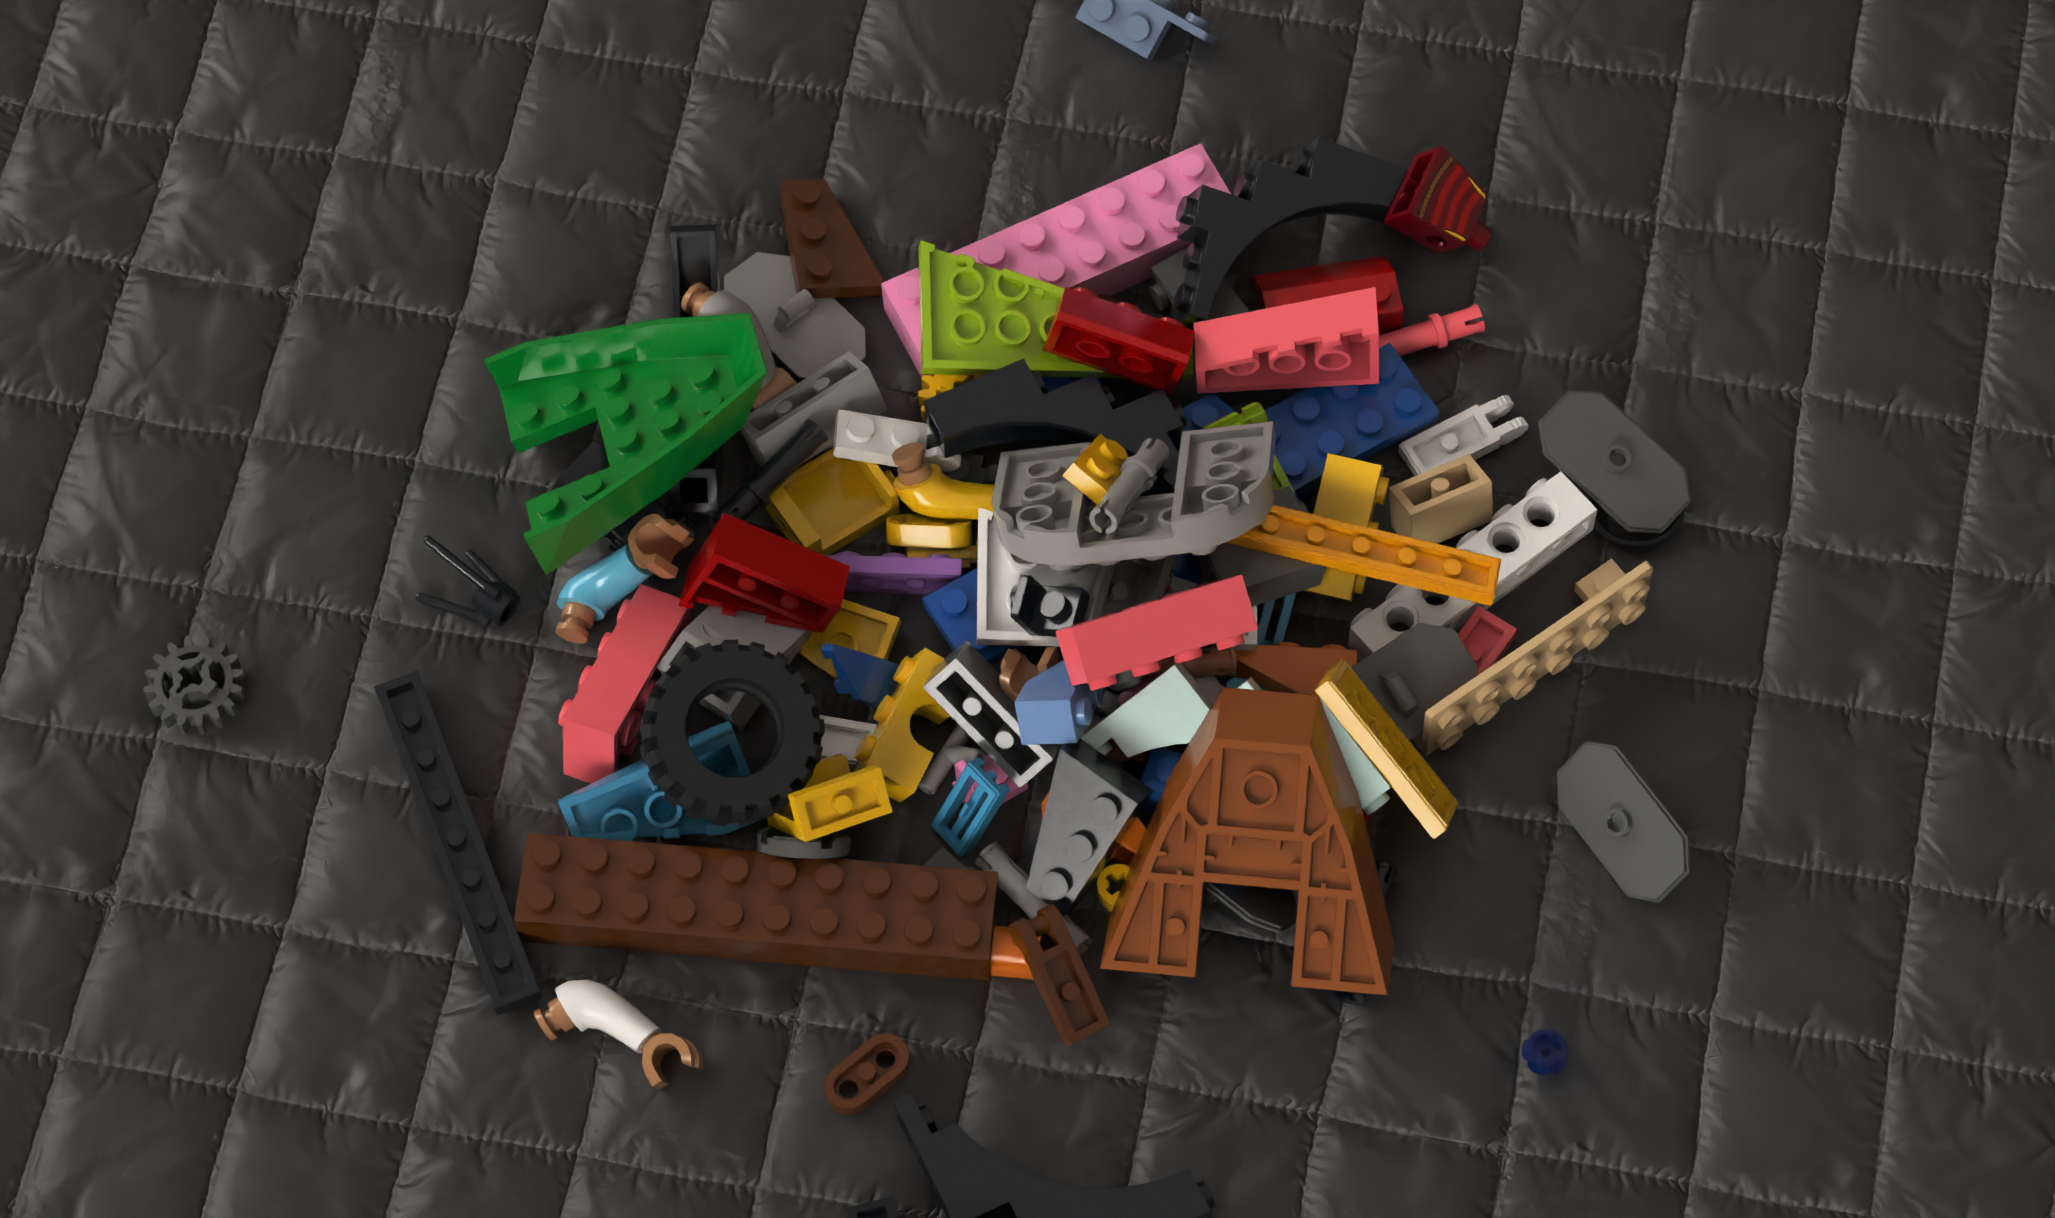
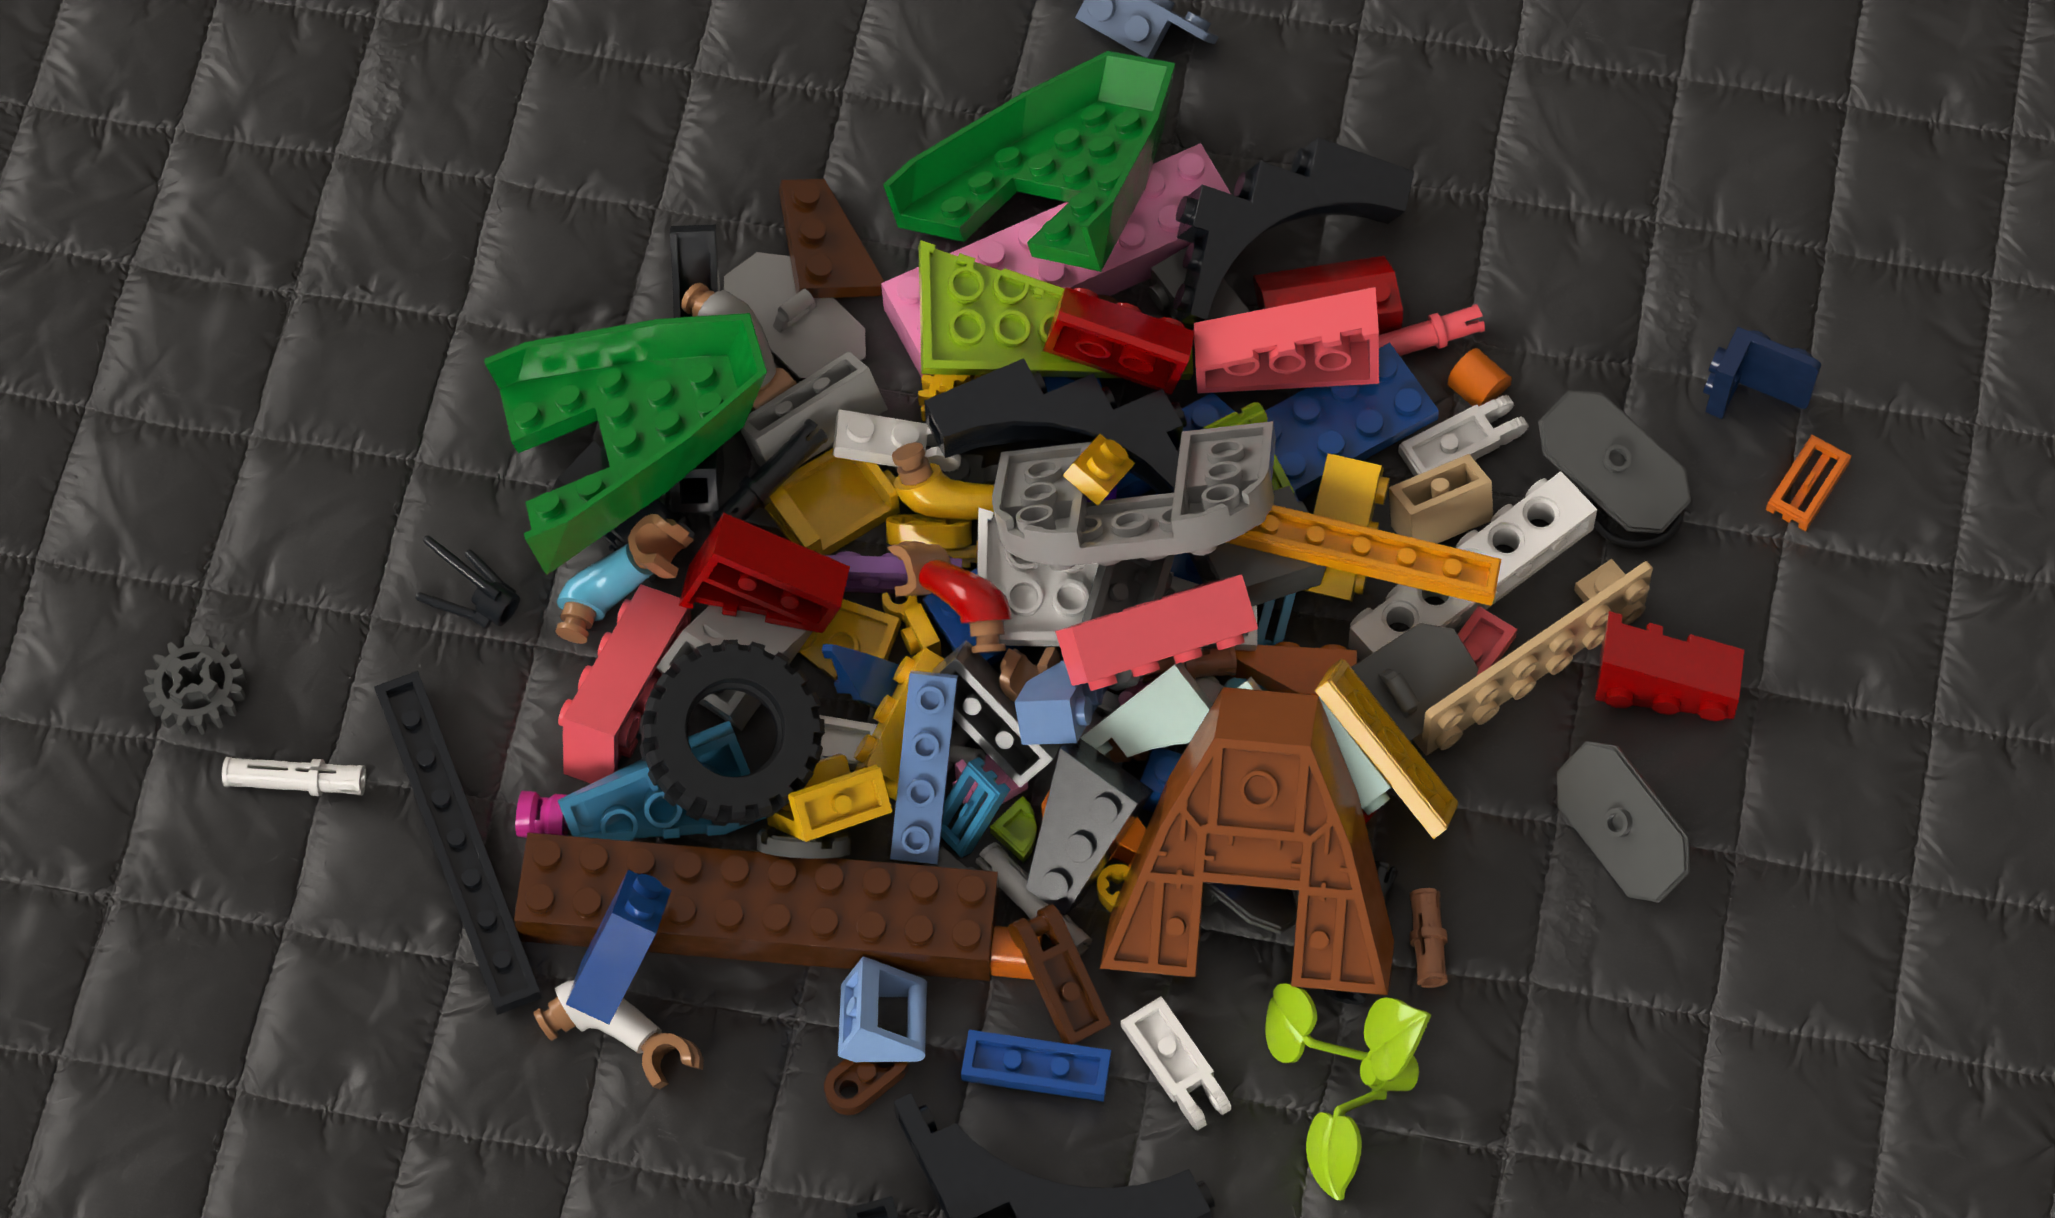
black bracket [1010,575,1090,637] -> none
light grey pin [1089,438,1169,534] -> none
dark red torso [1384,145,1492,253] -> none
clear blue plate [1521,1029,1569,1075] -> none
none -> white pin [222,757,366,796]
none -> dark pink wheel [515,790,569,838]
none -> blue brick [566,870,671,1025]
none -> light blue tile [838,956,927,1062]
none -> yellow plate [882,583,942,657]
none -> green piece [883,51,1176,272]
none -> piece [887,541,1012,654]
none -> medium blue plate [890,670,958,864]
none -> blue plate [961,1030,1111,1102]
none -> lime tile [990,796,1037,863]
none -> white hinge [1121,996,1232,1131]
none -> lime plant [1265,983,1431,1200]
none -> nougat pin [1409,888,1448,988]
none -> orange brick [1447,348,1512,406]
none -> red wedge [1595,611,1744,721]
none -> dark blue bracket [1703,327,1821,419]
none -> orange tile [1766,435,1852,532]

